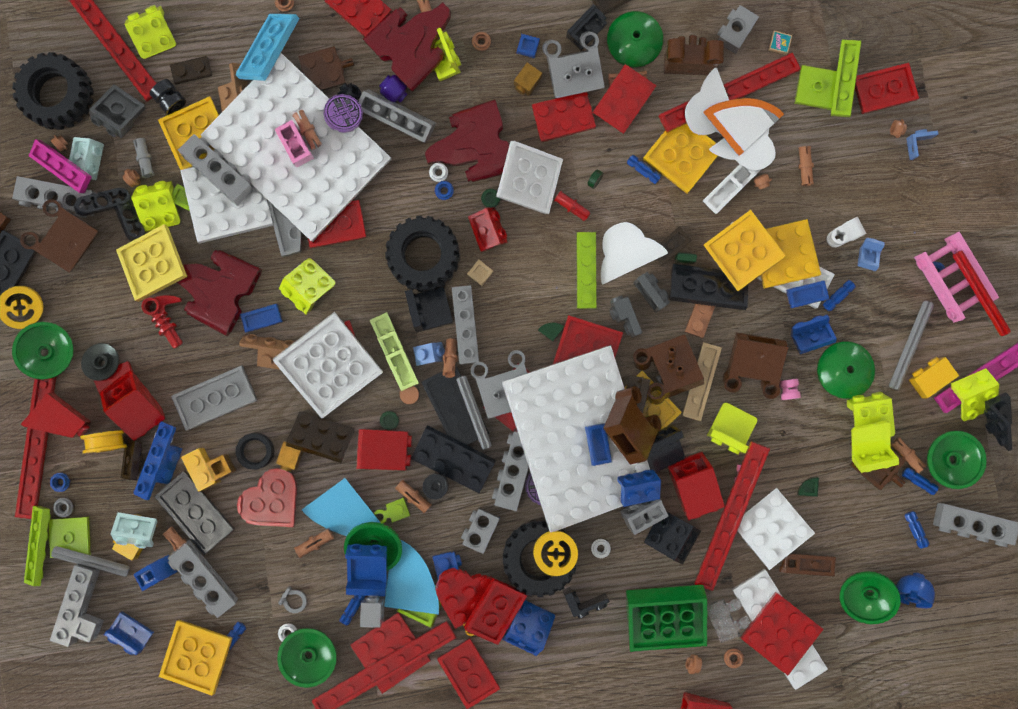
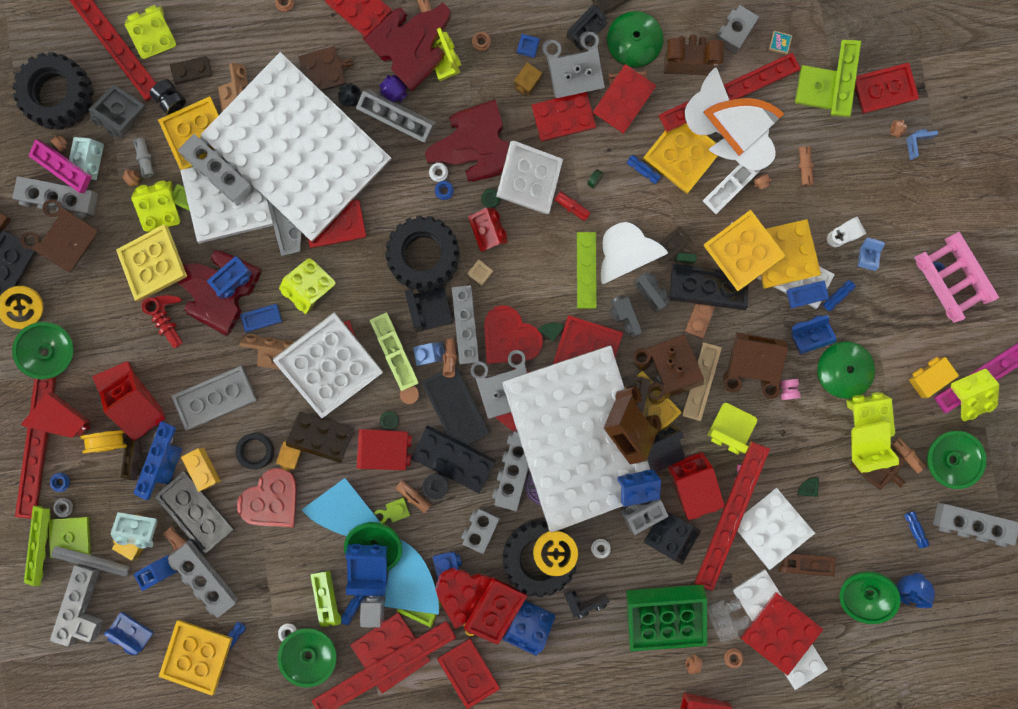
black beam [74,188,145,241] -> none
pearl dark grey dish [81,343,119,381] -> none
pearl gold brick [205,454,236,481] -> none
medium azure tile [235,14,300,81] -> none
bright pink brick [275,120,314,167] -> none
light grey piece [278,586,307,613] -> none
nougat pin [292,110,322,150] -> none
nougat pin [294,528,334,558] -> none
tile [323,94,363,133] -> none
light grey axle [457,376,492,449] -> none
blue tile [585,423,612,466] -> none
light grey axle [889,301,934,390] -> none
blue axle [902,467,939,495] -> none
red axle [953,250,1011,336] -> none
black bracket [984,392,1012,451] -> none
none -> blue bracket [207,256,252,299]
none -> lime plate [310,571,341,627]
none -> red plate [484,305,543,364]

